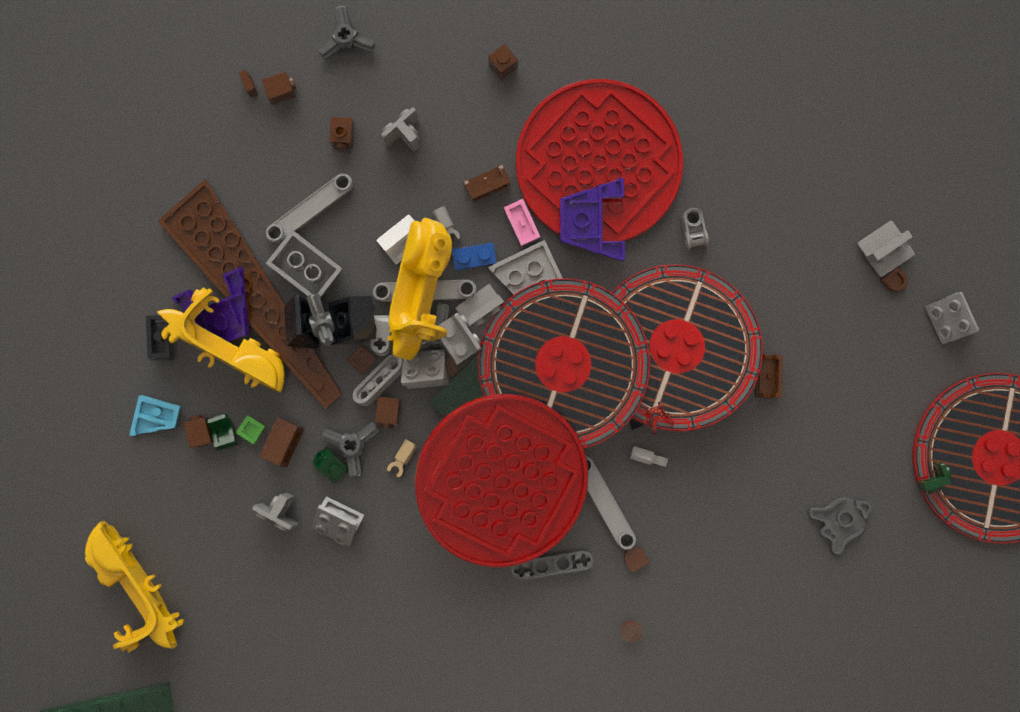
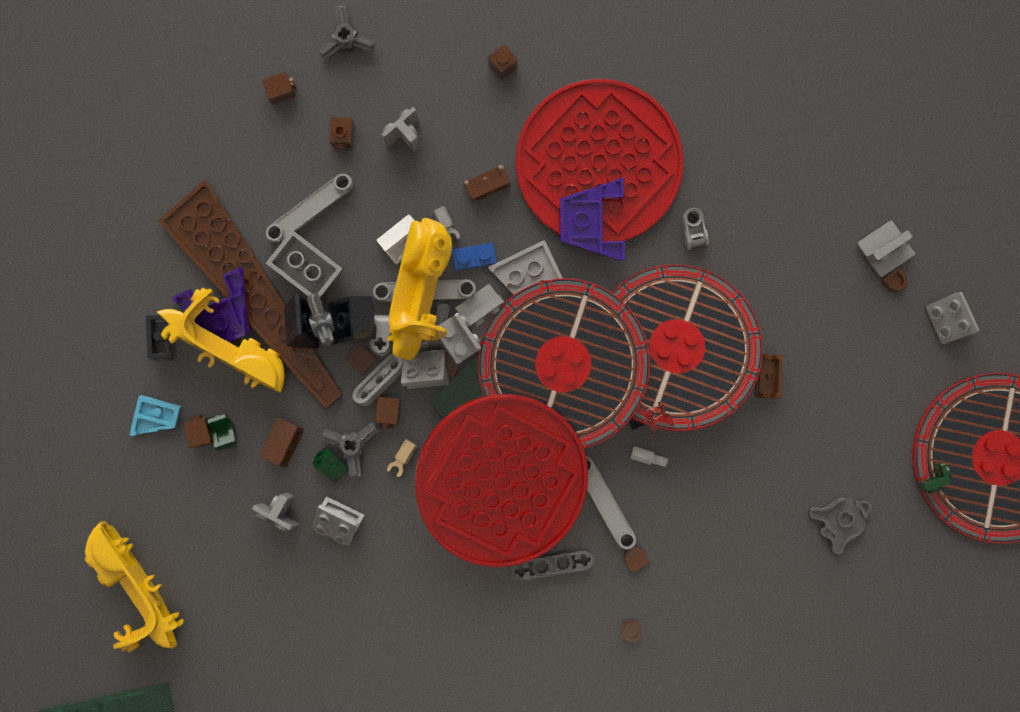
bright green plate [236,415,267,444] -> none
reddish brown tile [239,70,258,97] -> none
bright pink plate [504,199,540,247] -> none

